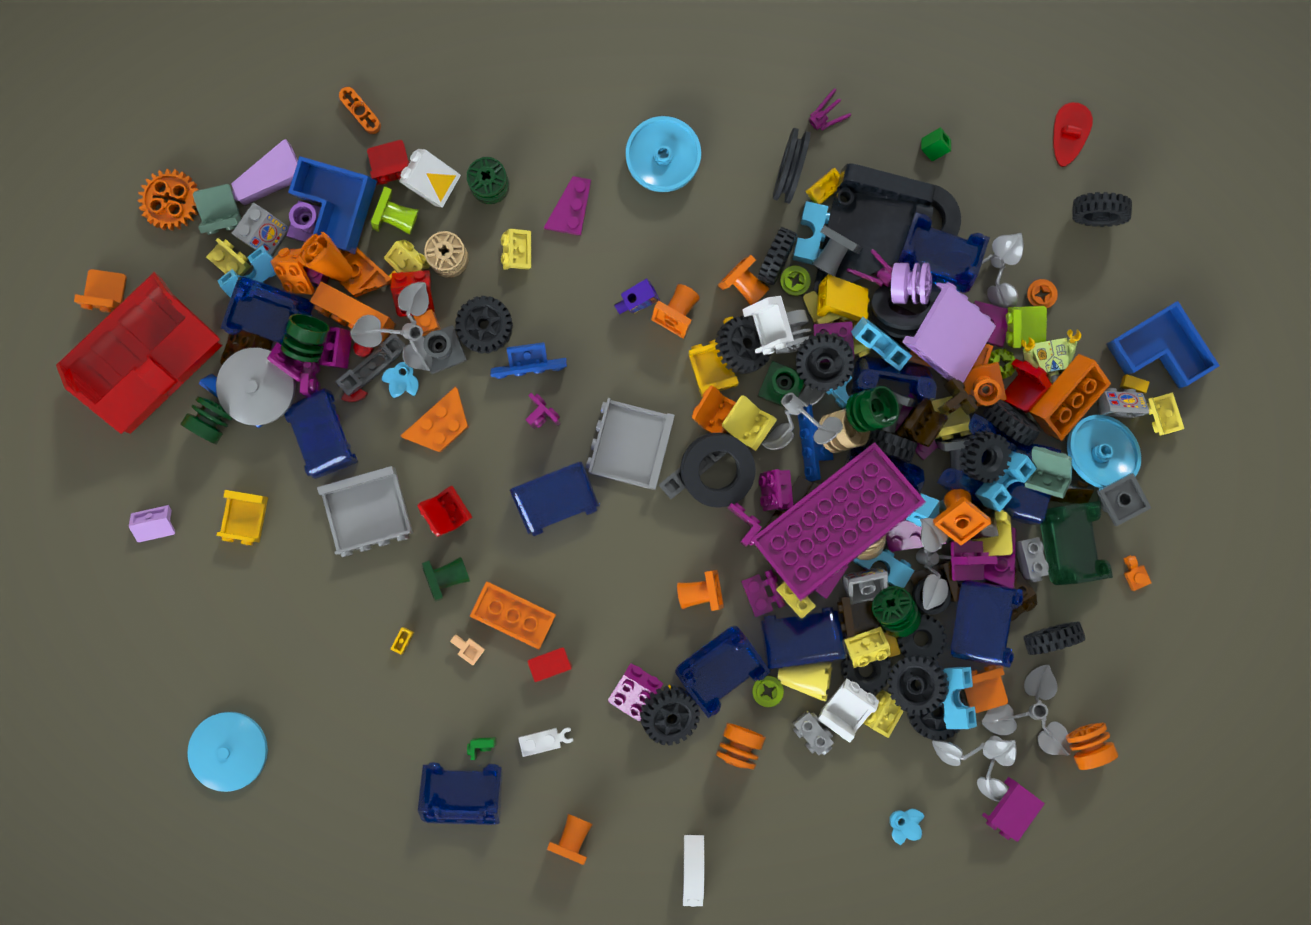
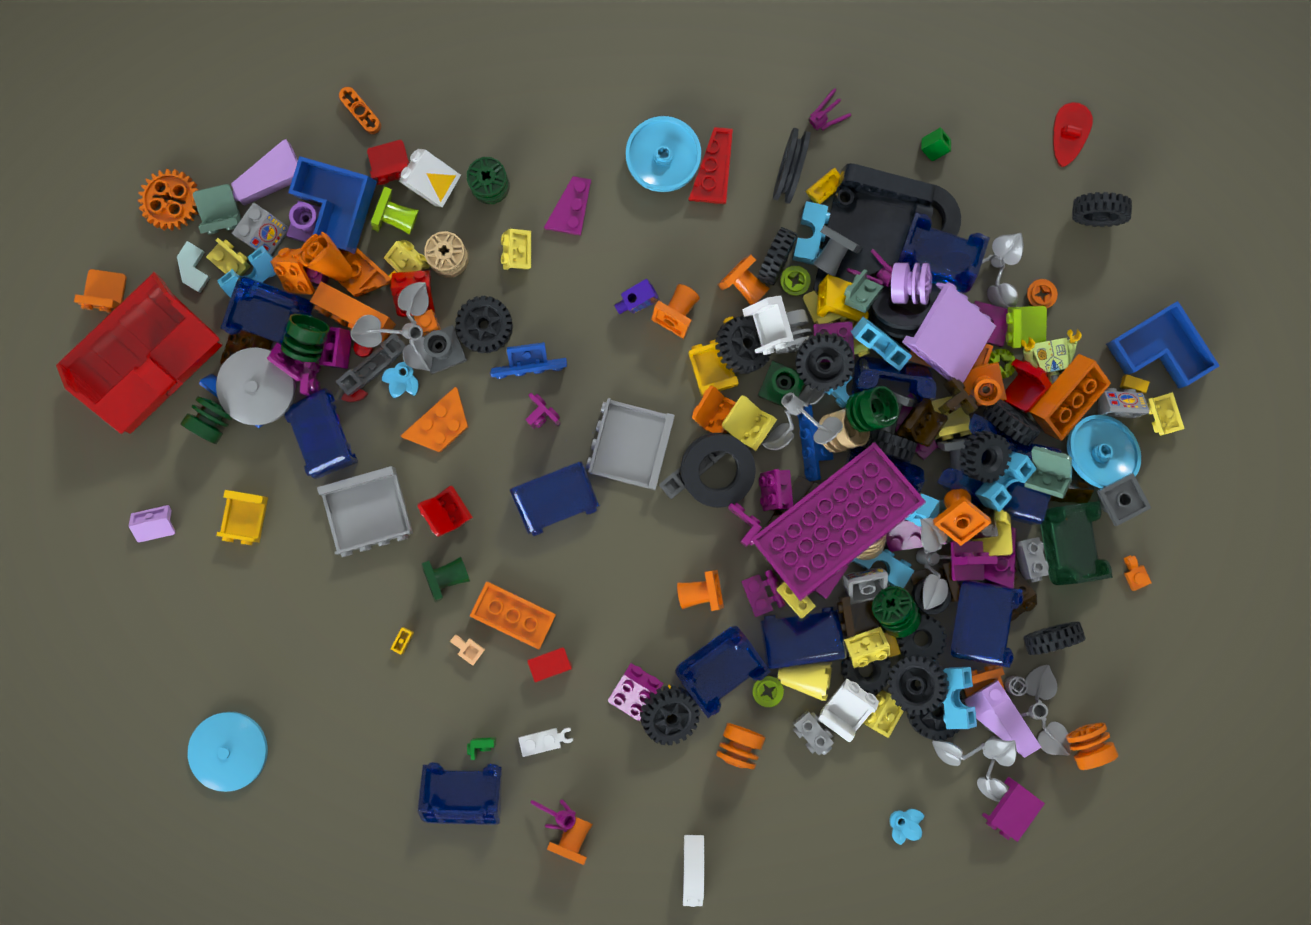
none -> light aqua tile [177,241,211,293]
none -> magenta plant [530,799,576,832]
none -> red wing [688,127,733,204]
none -> sand green bracket [844,269,883,313]
none -> lavender wedge [964,679,1041,758]
none -> light grey wheel [1004,675,1028,696]

